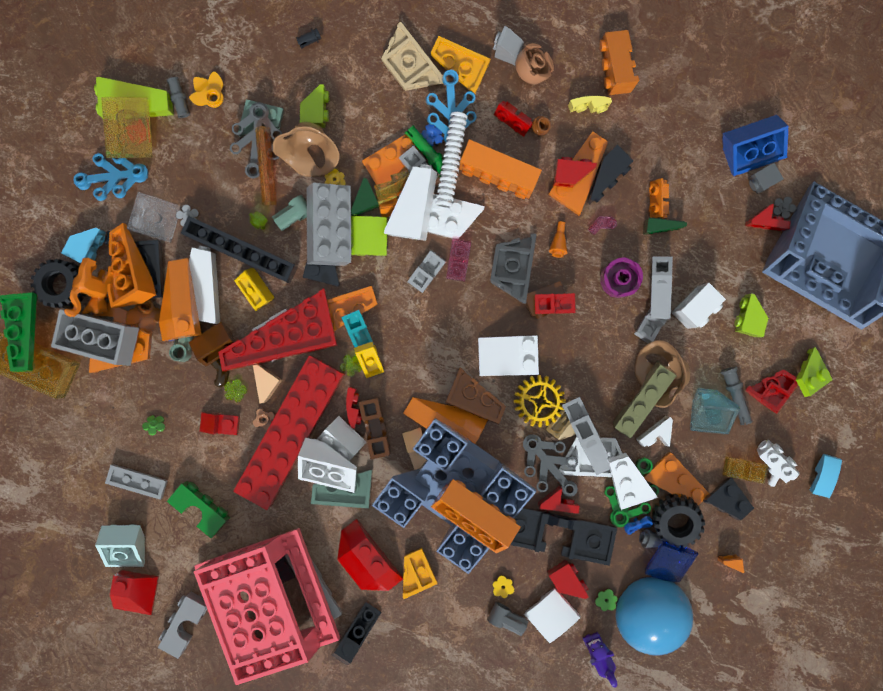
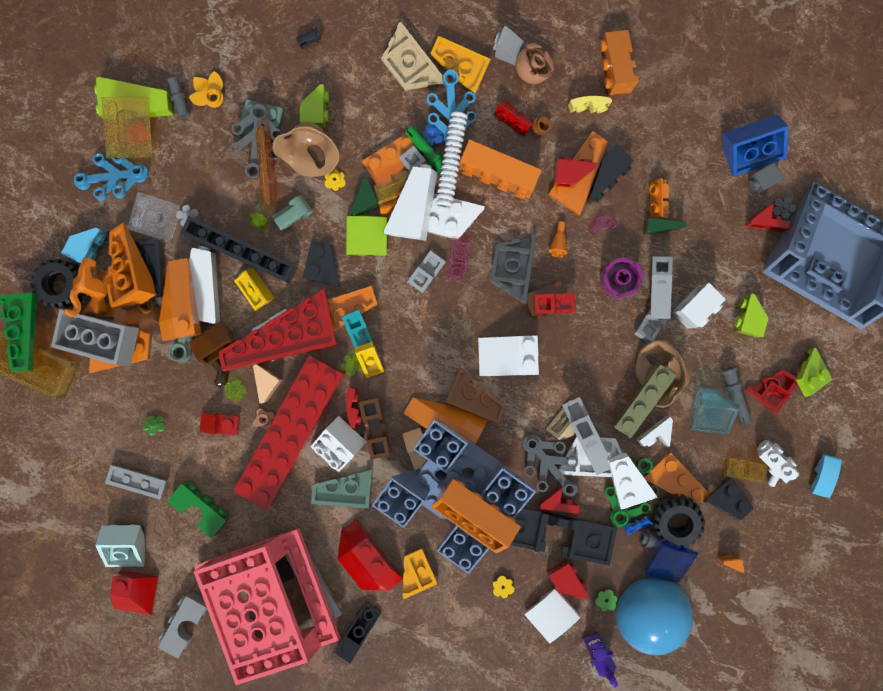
white slope [298,438,357,493] -> none
light grey brick [307,183,351,266] -> none
dark grey piece [487,602,529,636] -> none
yellow gear [513,375,566,427] -> none

